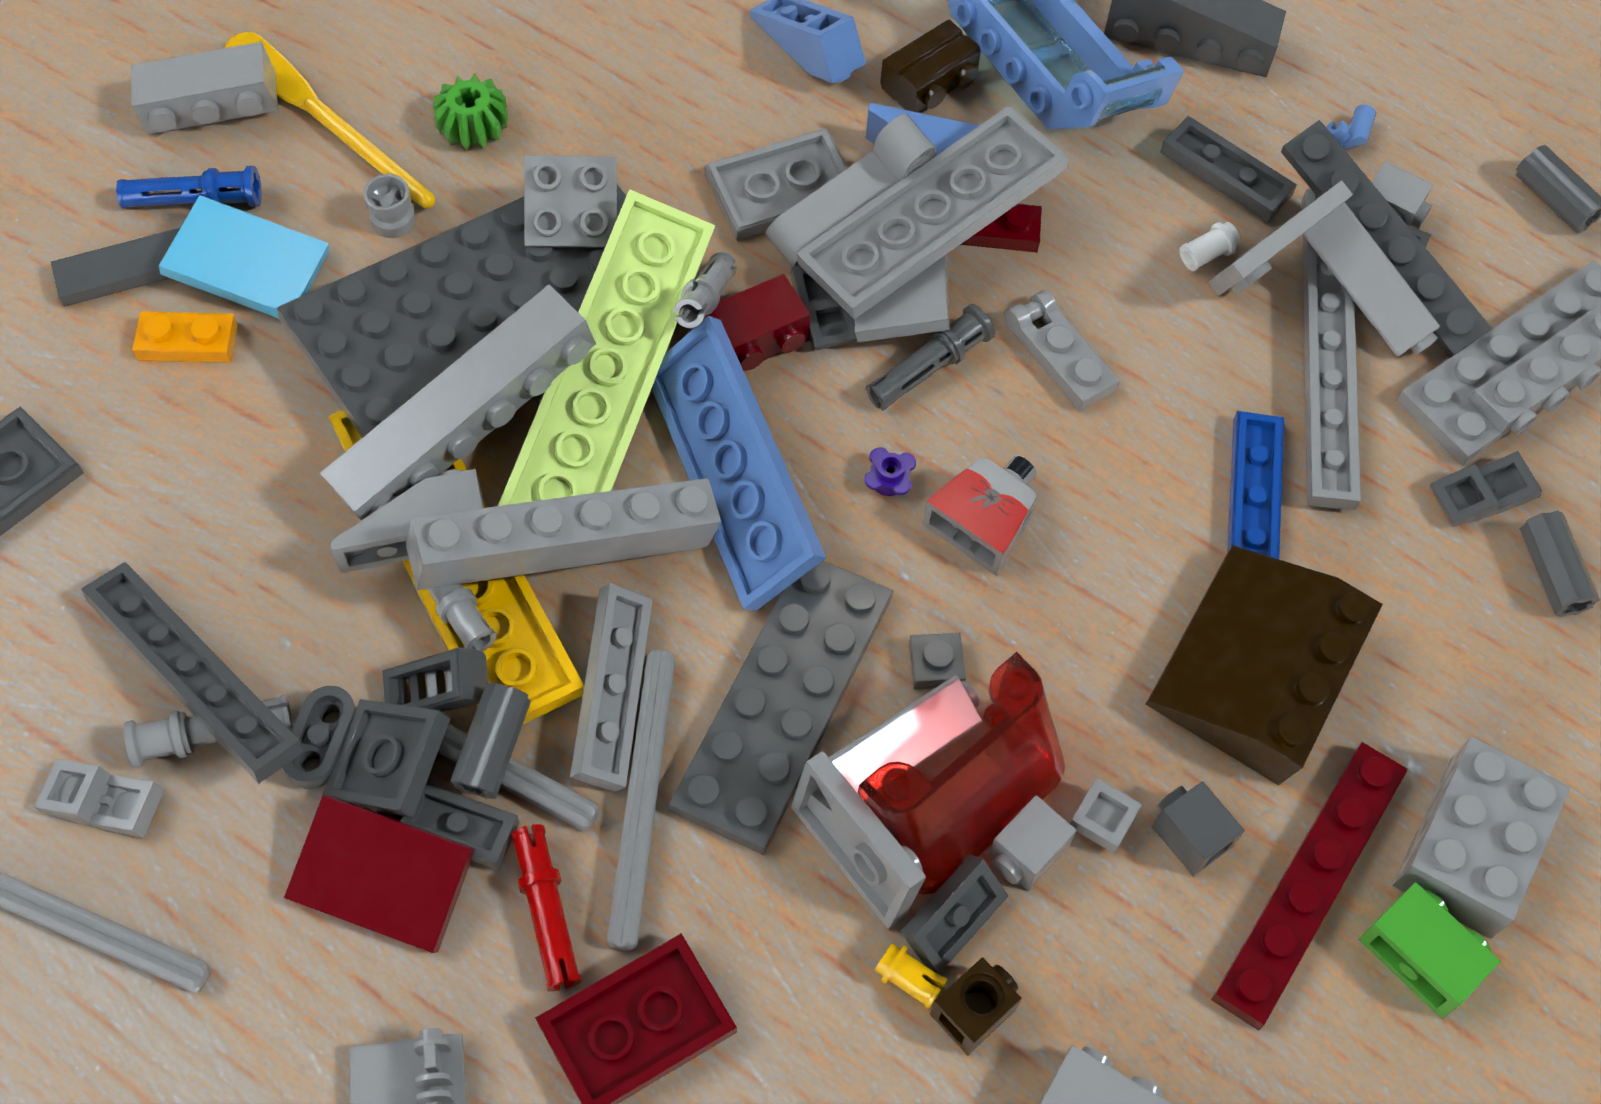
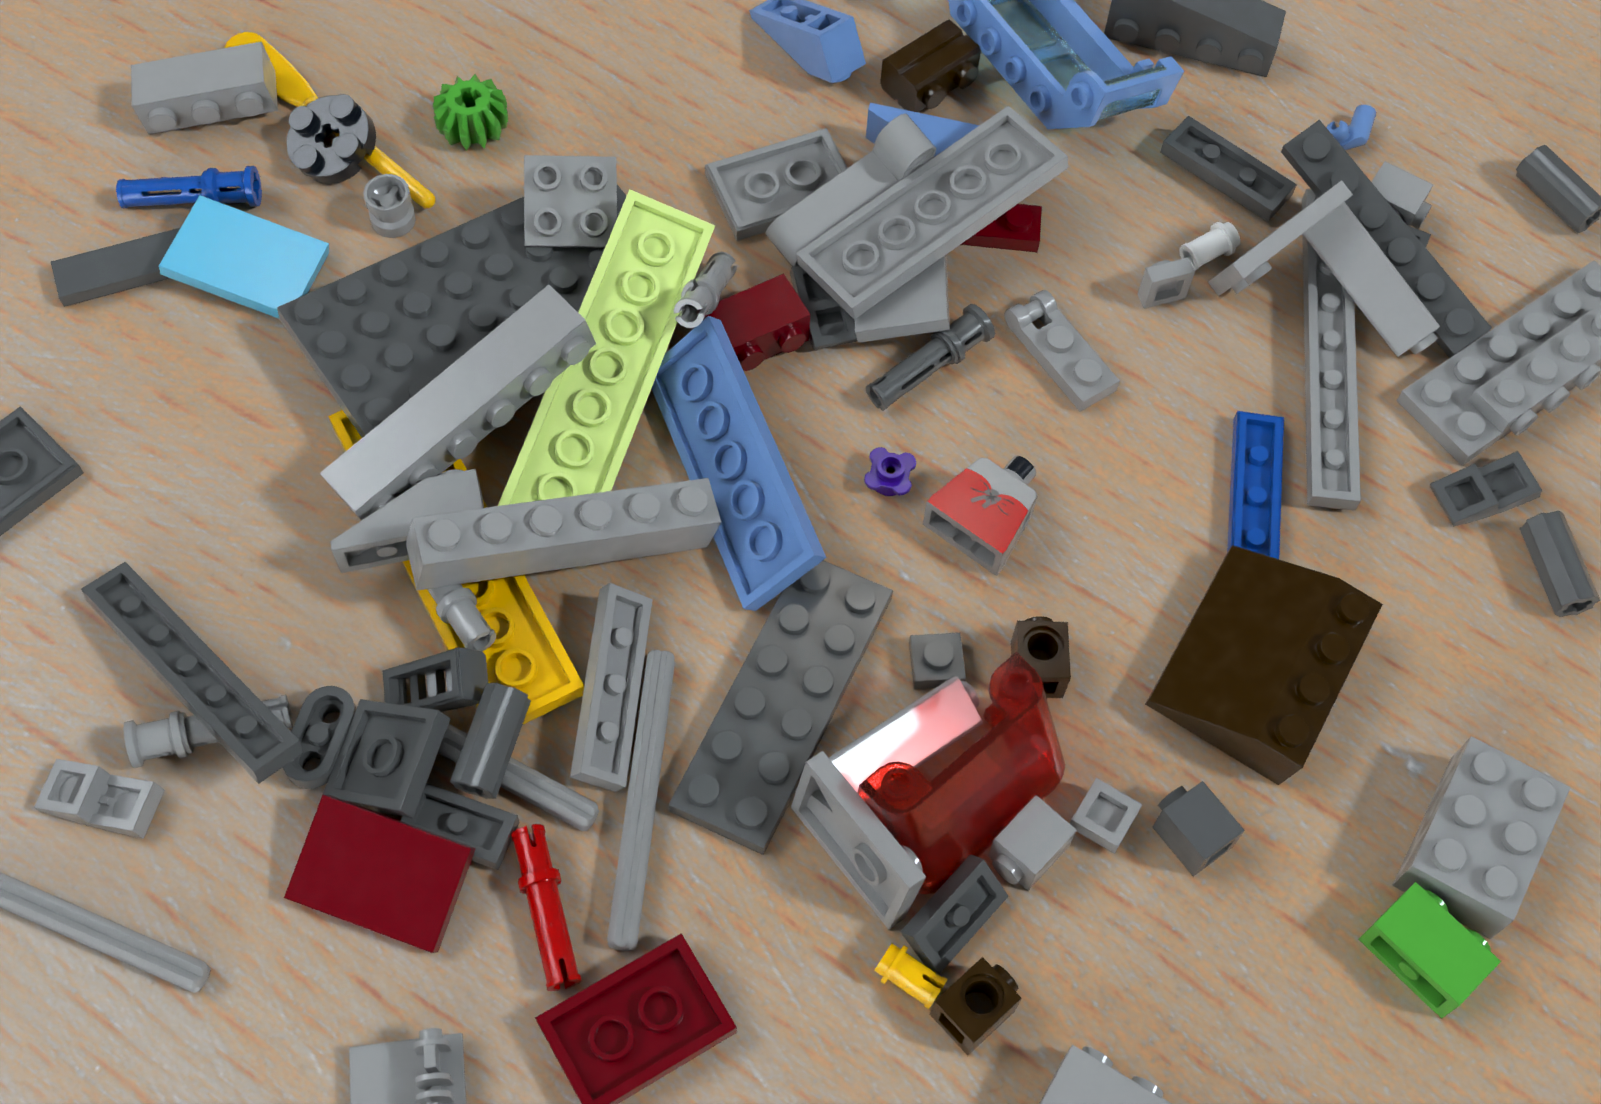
light orange plate [132,311,238,363] -> none
dark red plate [1211,742,1408,1031] -> none
none -> plate [286,94,376,184]
none -> dark brown brick [1011,616,1071,698]
none -> light grey plate [1137,258,1195,309]

